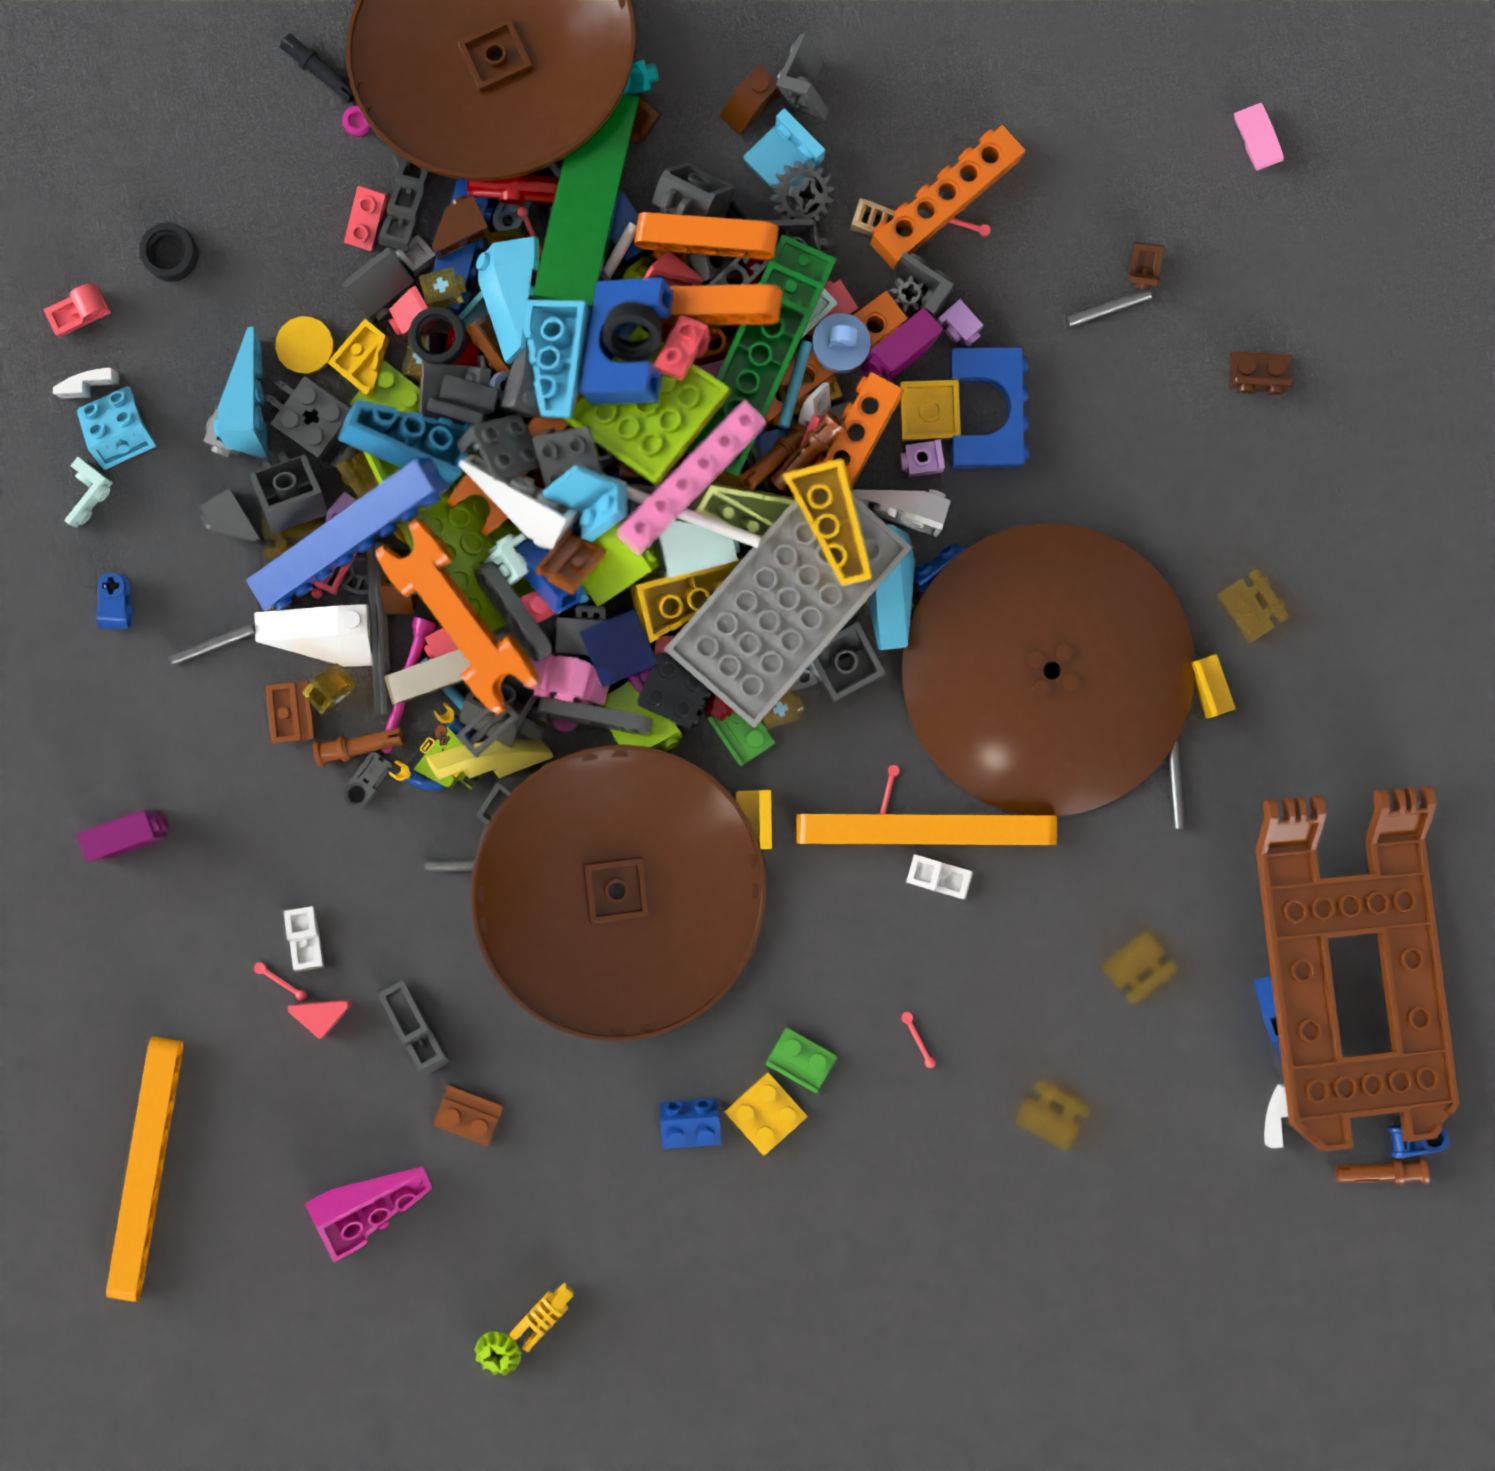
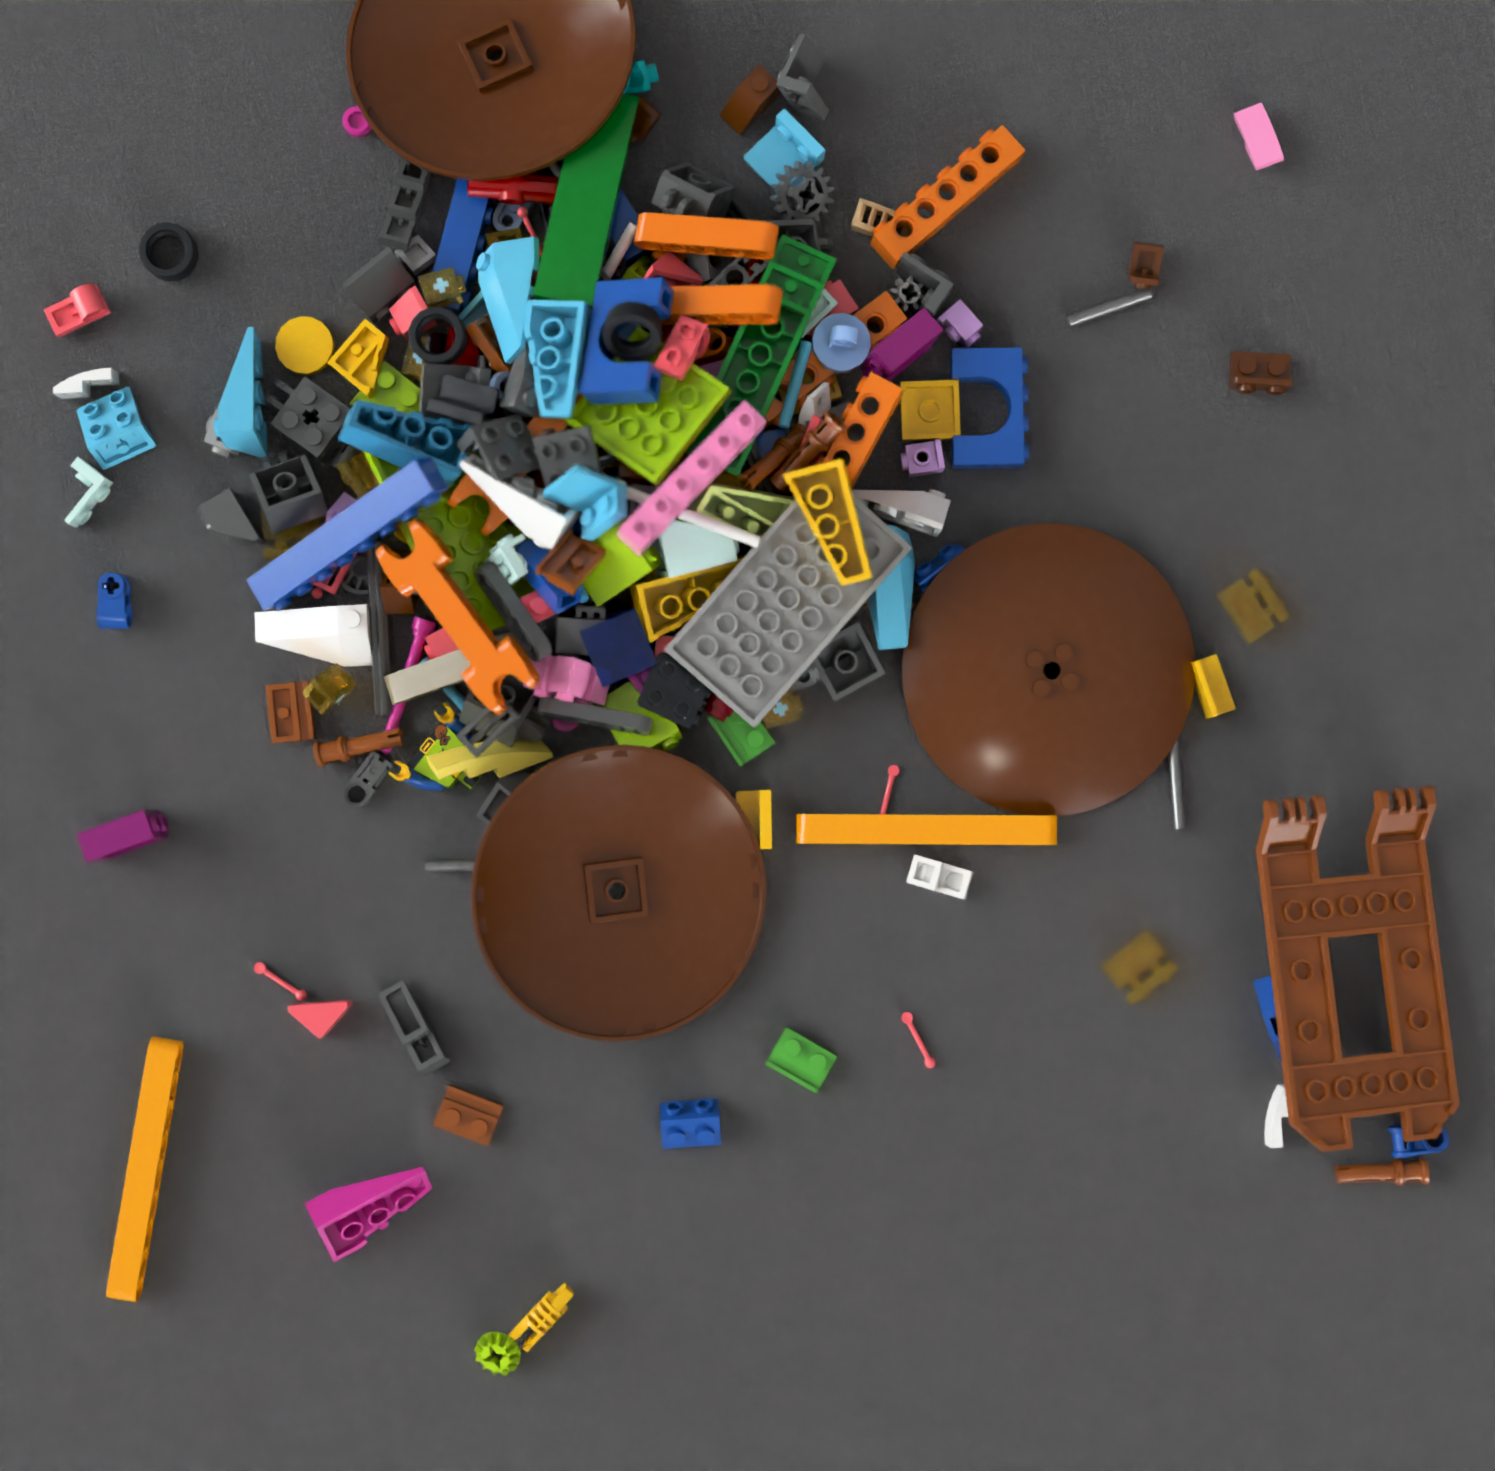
flat silver bar [169,623,255,666] -> none
black pin [279,33,354,104] -> none
white slope [284,906,325,972] -> none
coral plate [344,185,390,251] -> none
reddish brown slope [432,195,491,259] -> none
yellow plate [725,1071,808,1156] -> none
coral hinge [949,218,991,237] -> none
clear yellow plate [1014,1079,1091,1152] -> none

